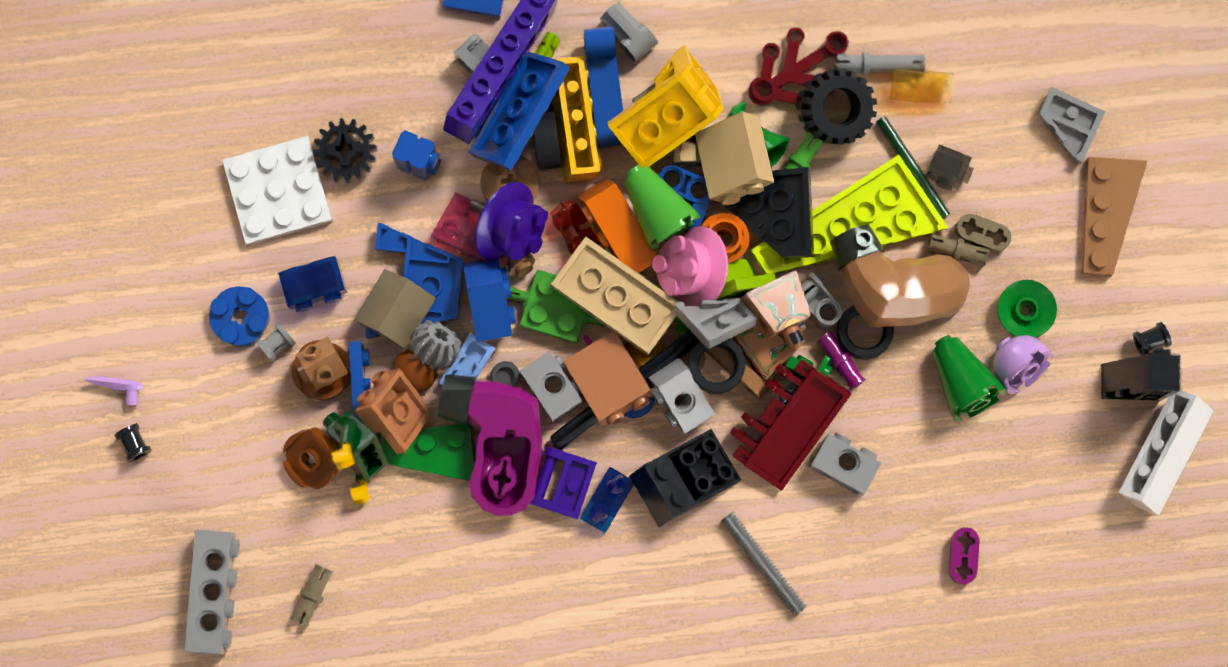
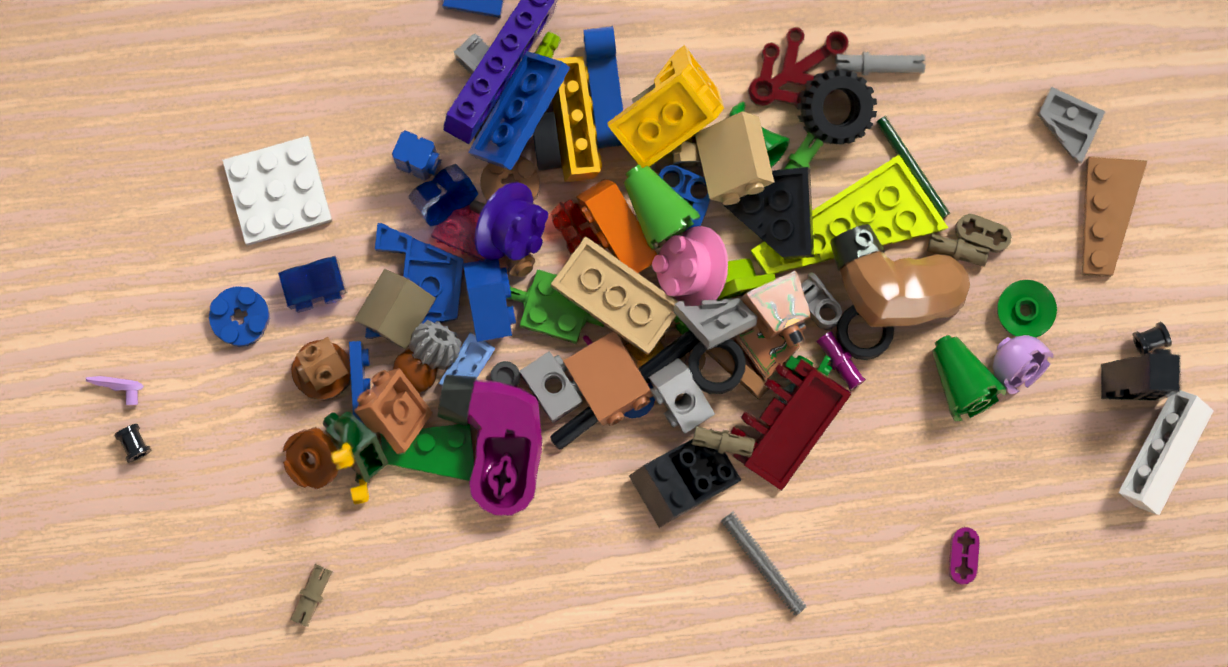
light grey brick [184,530,240,654] -> none
light grey bush [256,323,296,362] -> none
black gear [312,118,378,184] -> none
dark purple plate [530,446,597,520] -> none
clear blue tile [579,467,634,534] -> none
light grey piece [600,2,658,62] -> none
orange piece [702,213,749,263] -> none
light grey brick [809,433,881,497] -> none
clear yellow slope [889,68,954,103] -> none
clear smoke brick [925,144,974,191] -> none
none -> clear blue brick [408,164,479,227]
none -> dark tan pin [692,426,755,458]

